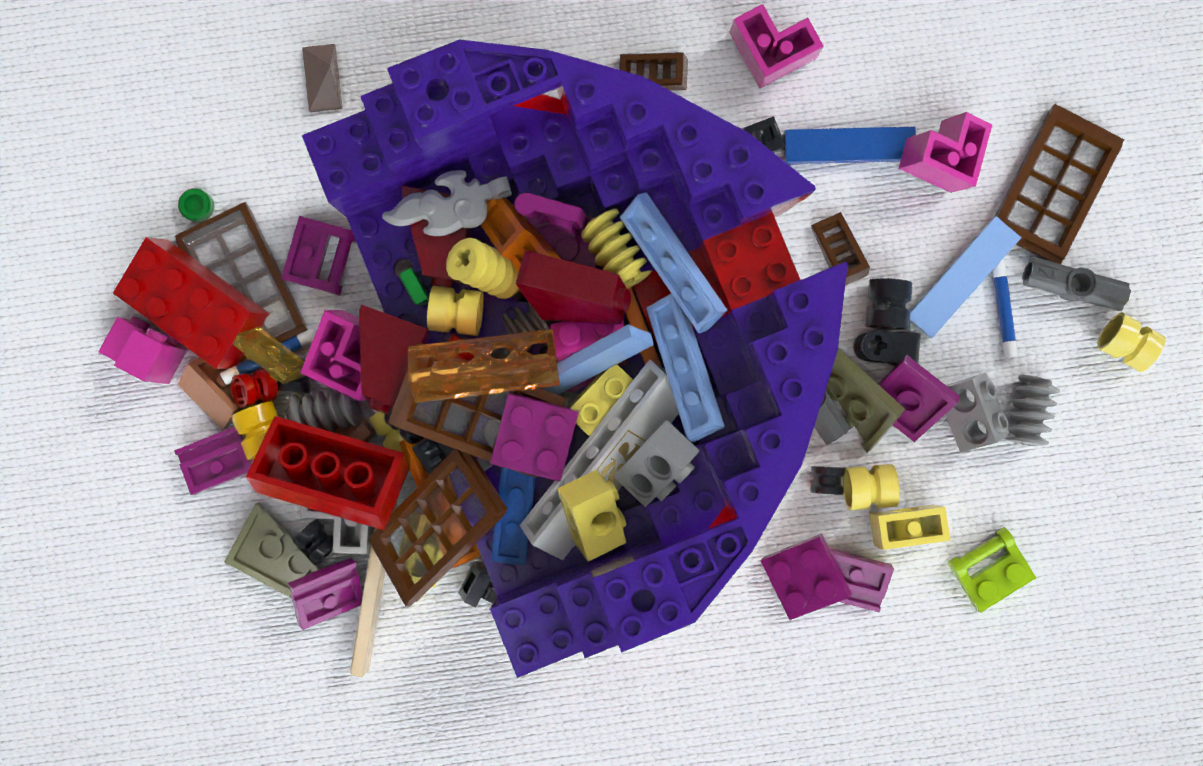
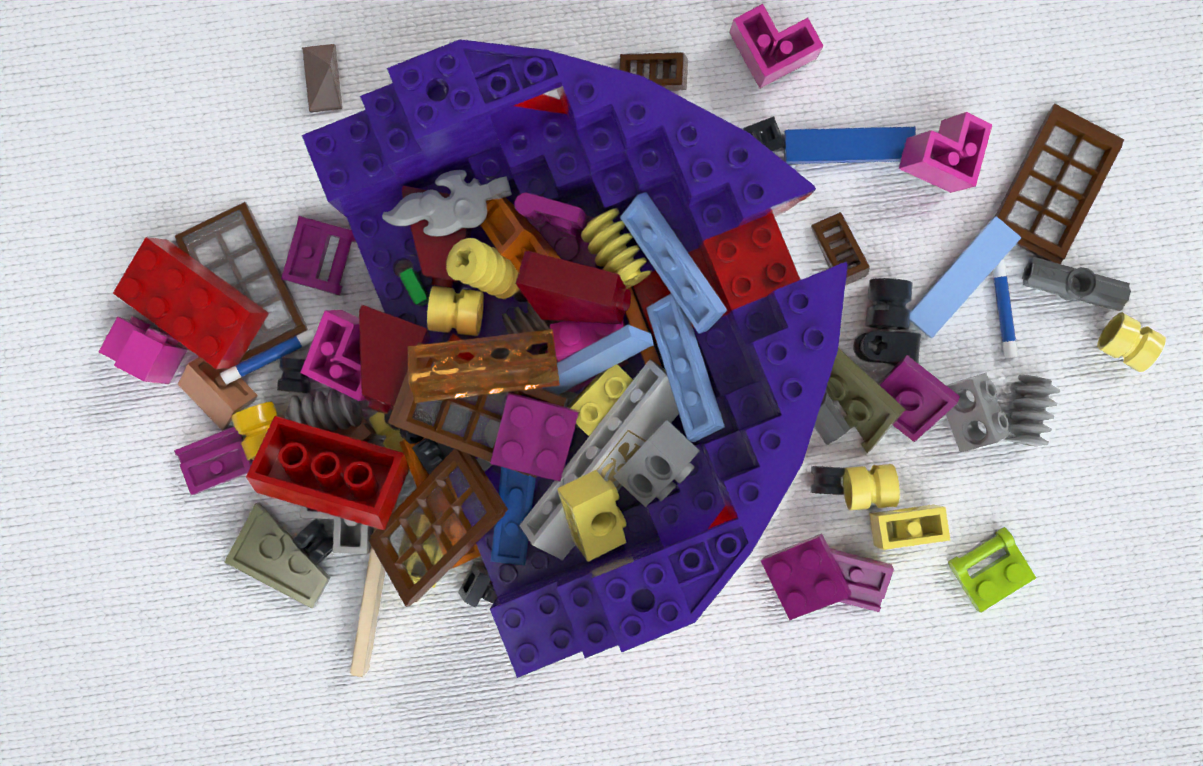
green tile [178,188,214,223] -> none
red wheel [231,369,278,408] -> none
clear yellow plate [233,327,305,384] -> none
magenta plate [288,558,363,630] -> none

